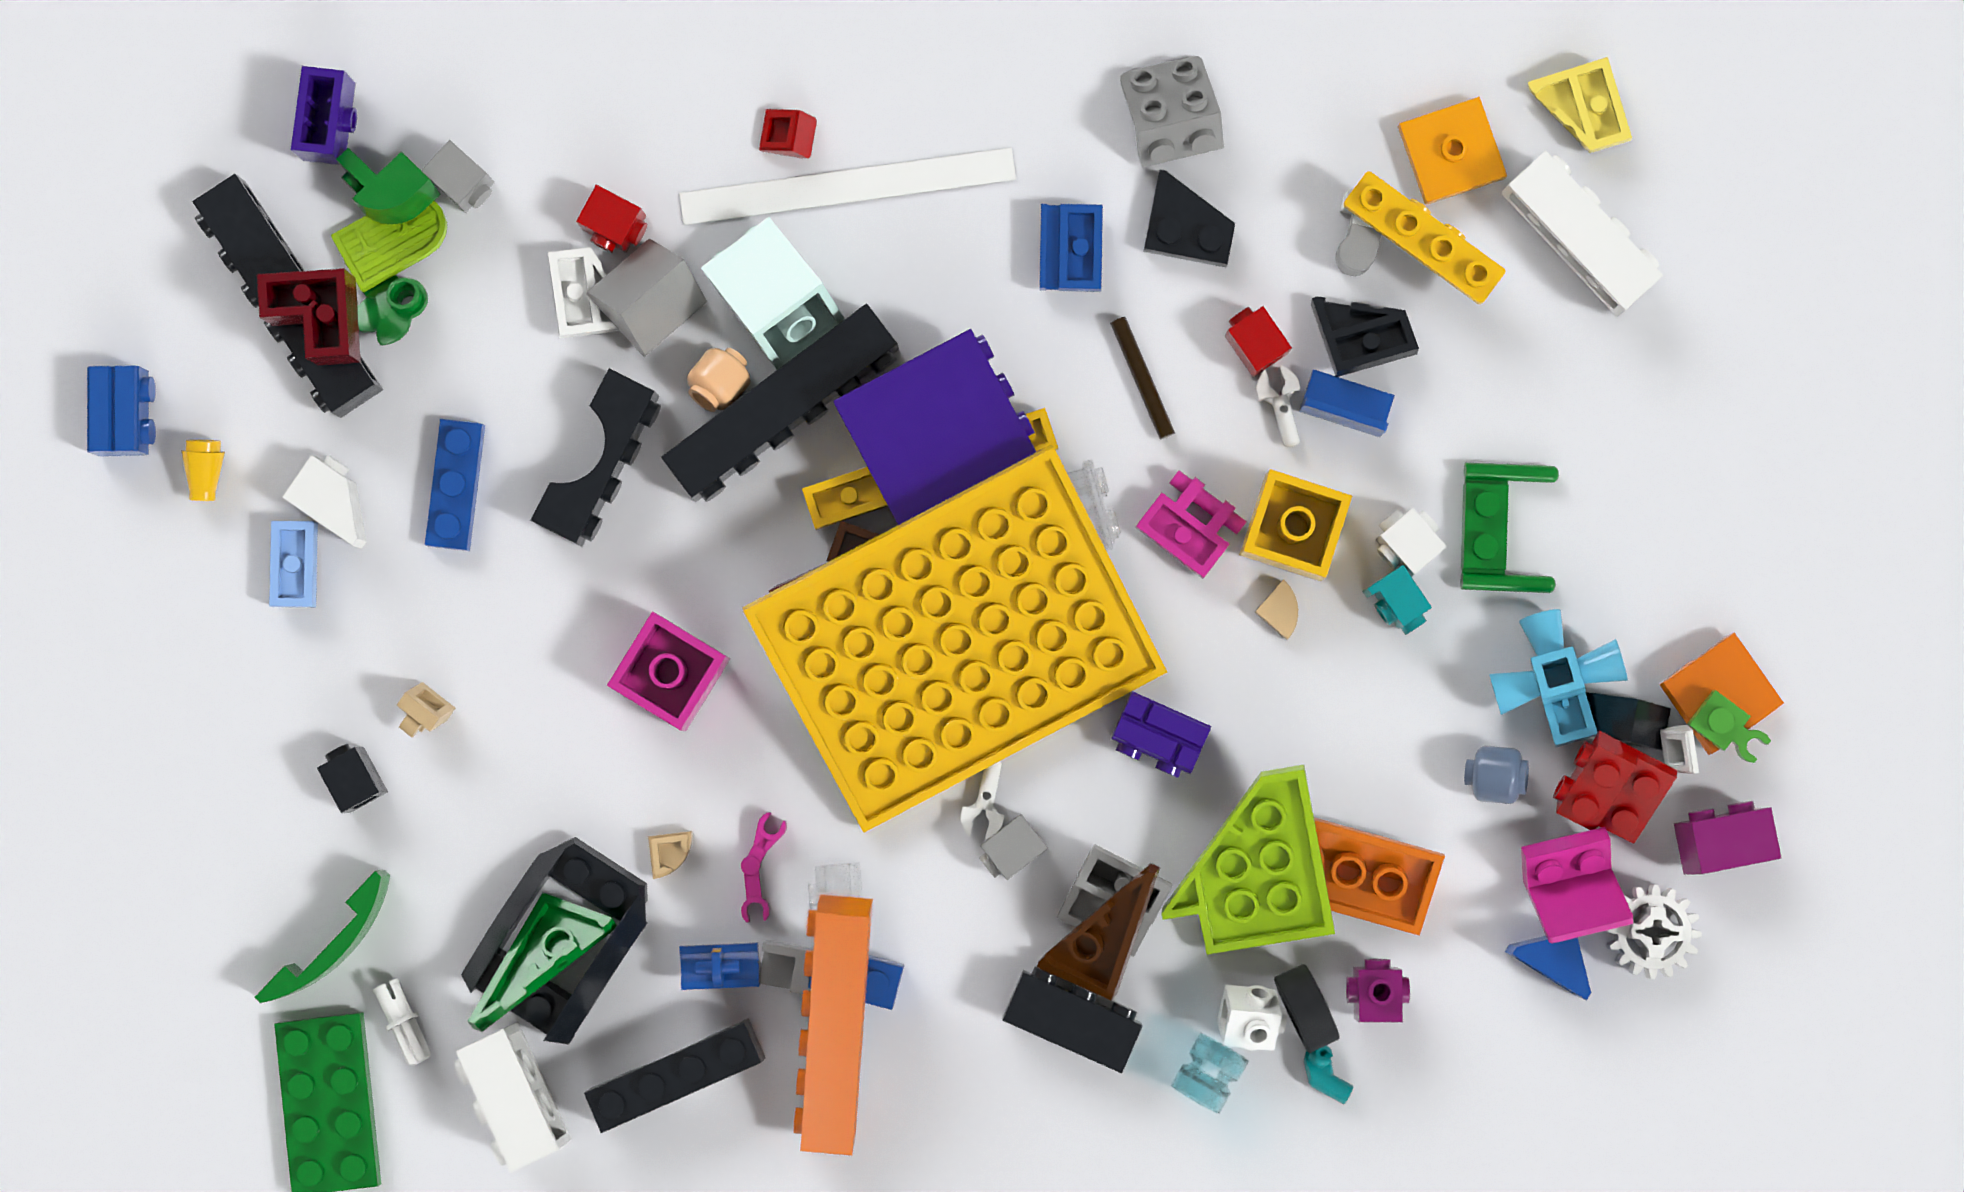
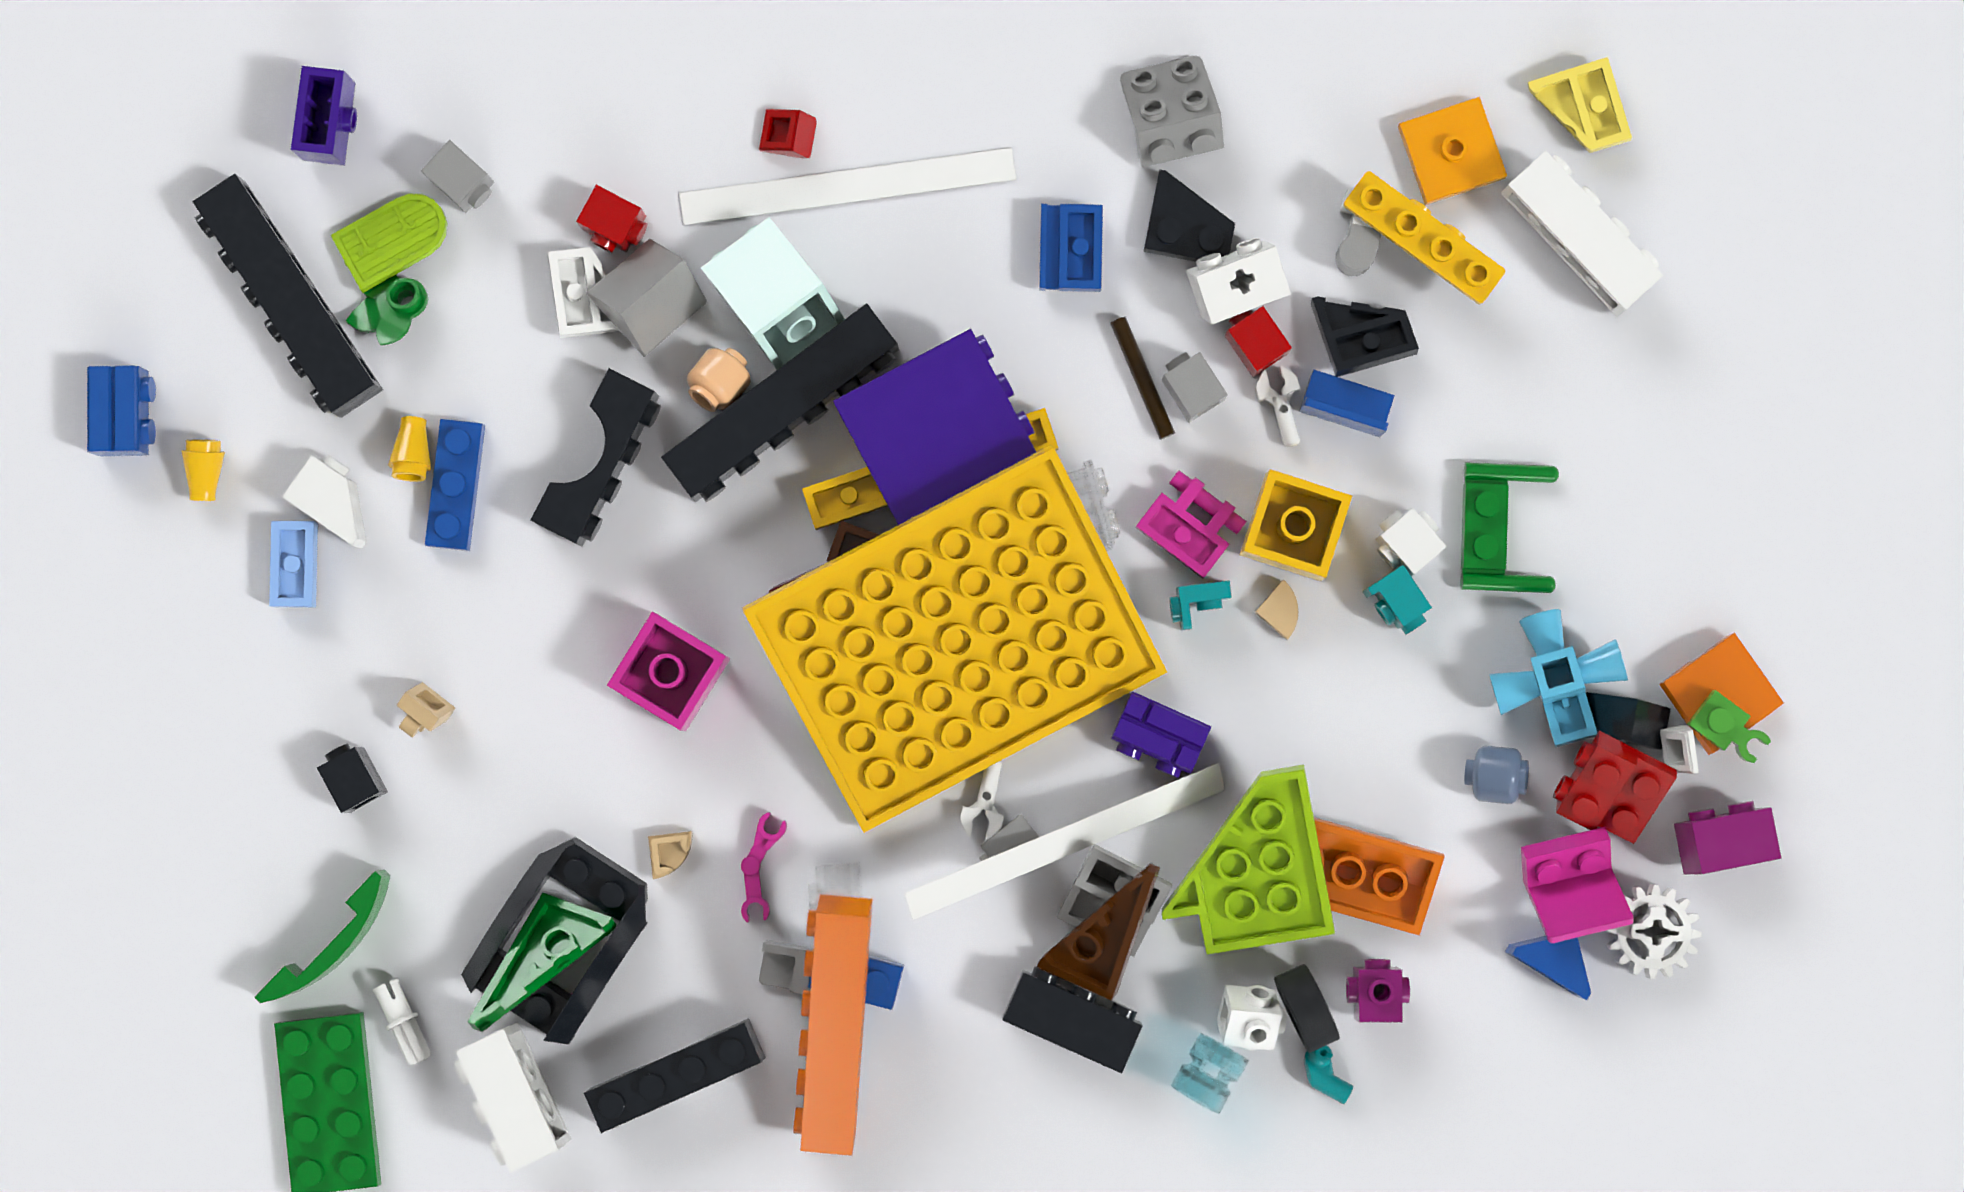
dark red brick [257,268,361,365] -> none
green brick [336,148,441,224] -> none
blue hips [679,942,760,990] -> none
none -> yellow cone [388,416,431,482]
none -> white sticker [905,763,1225,920]
none -> light grey brick [1161,352,1228,423]
none -> teal bracket [1169,581,1232,631]
none -> white brick [1186,238,1291,324]

